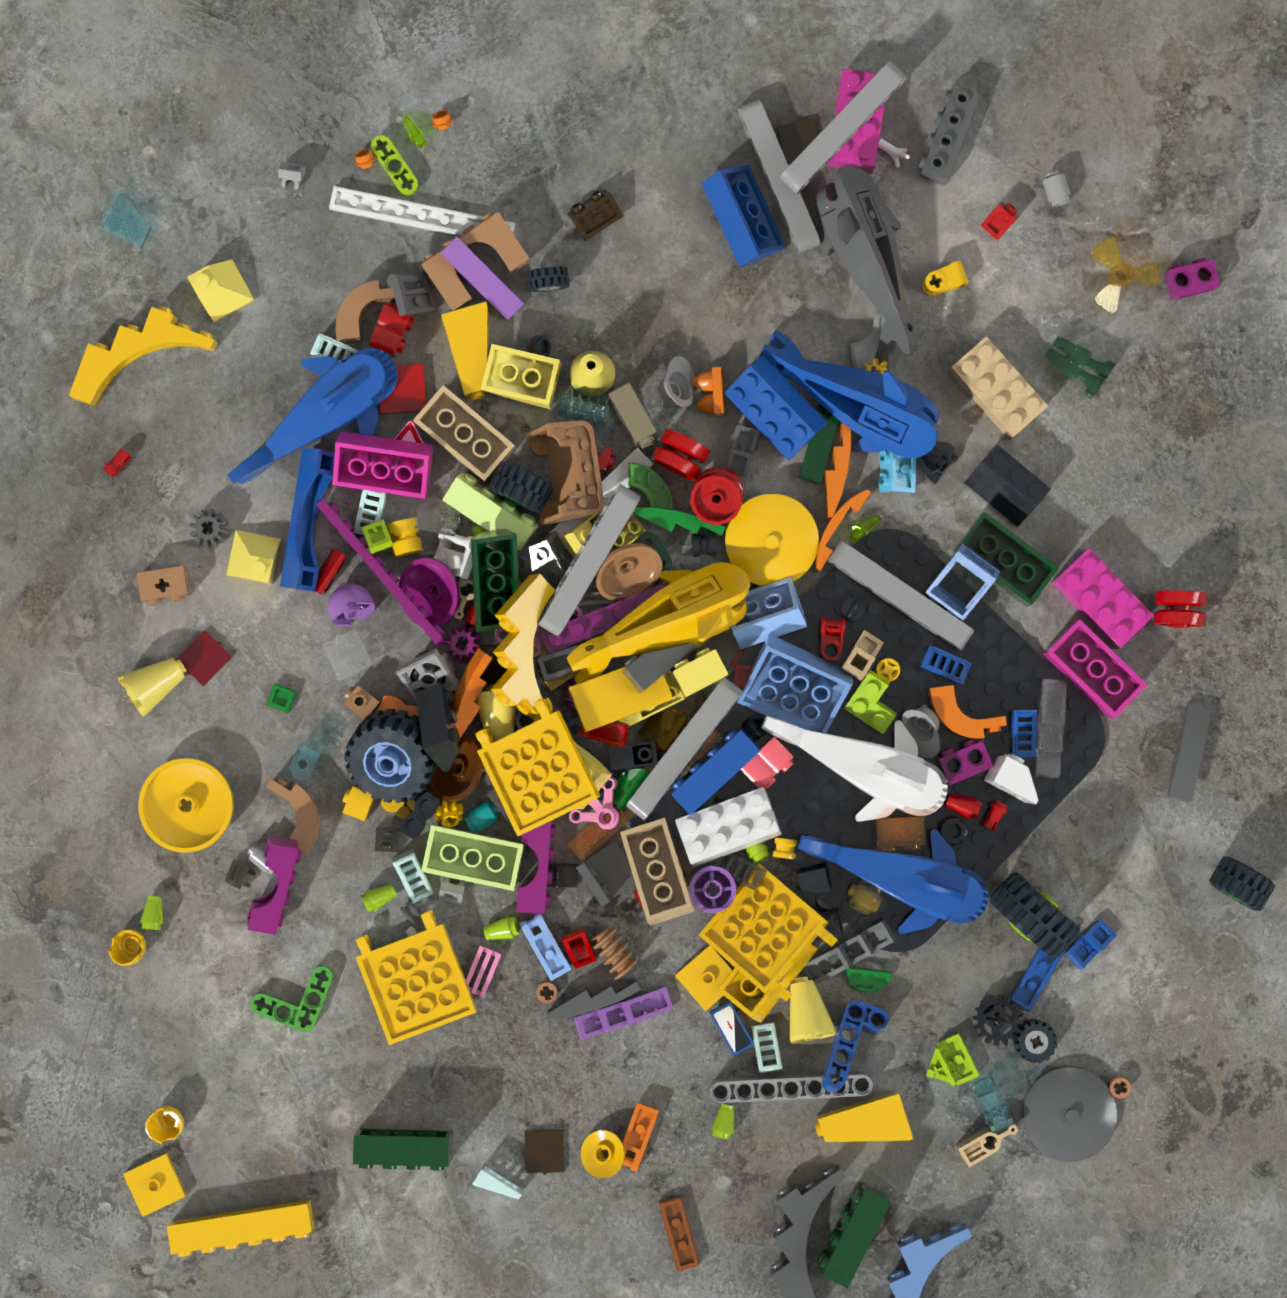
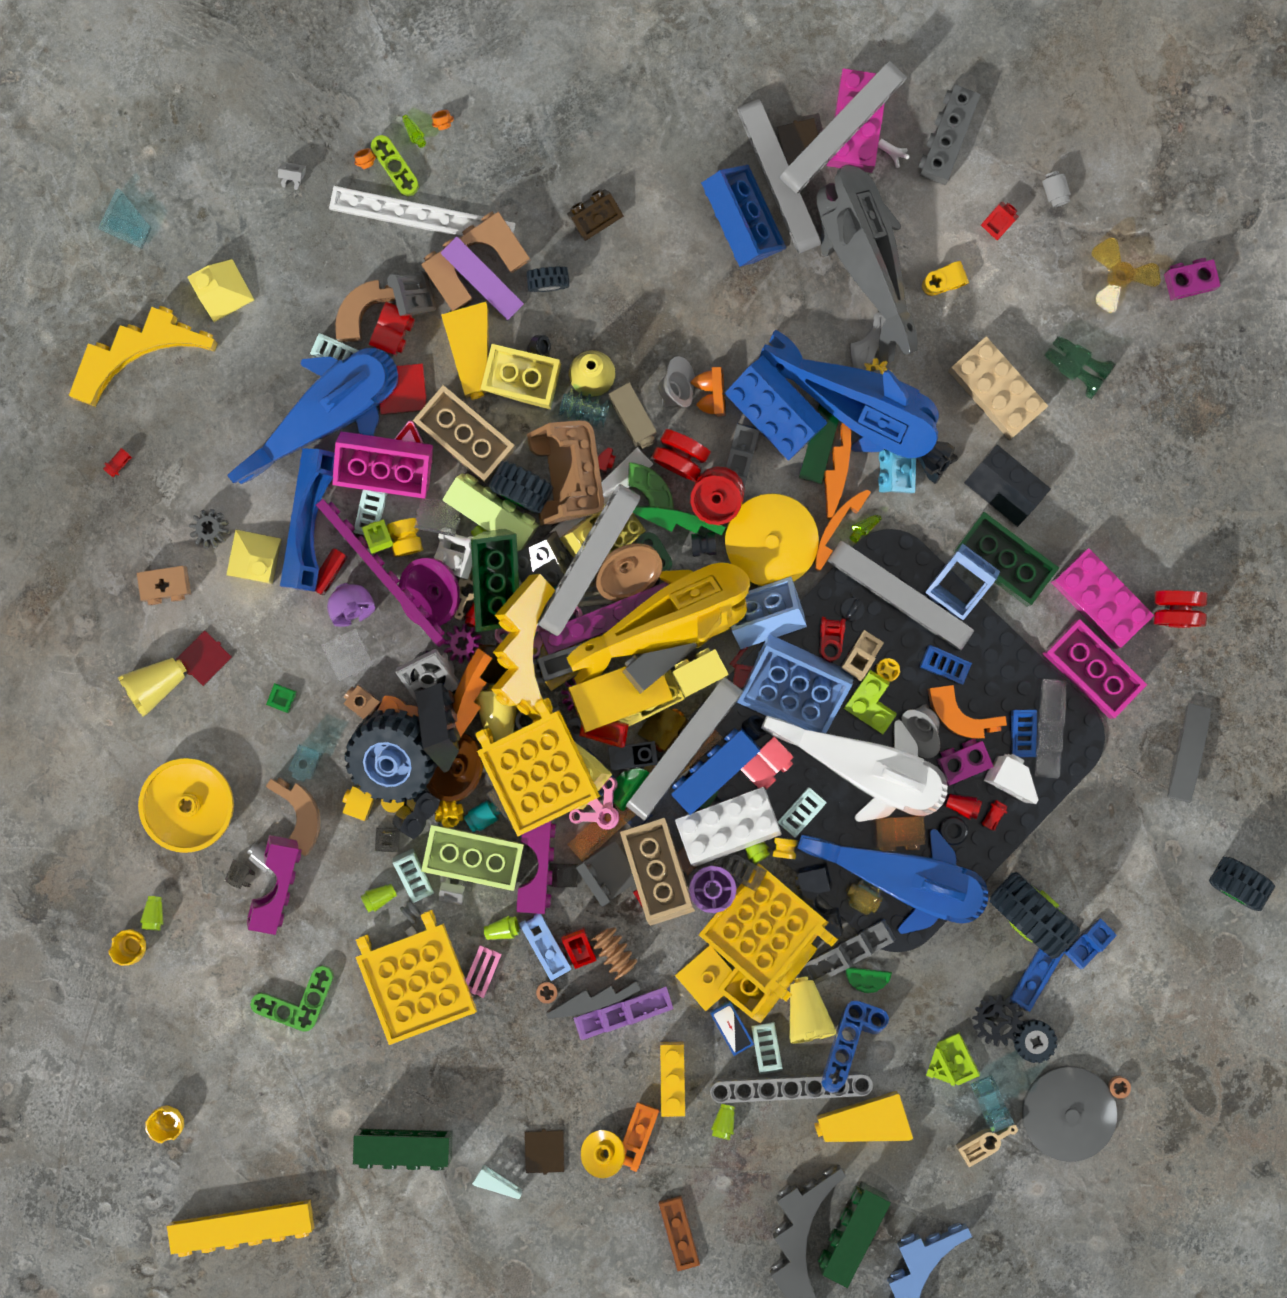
yellow plate [123,1153,187,1217] -> none
none -> yellow brick [660,1042,685,1117]
none -> light aqua slope [778,787,826,838]

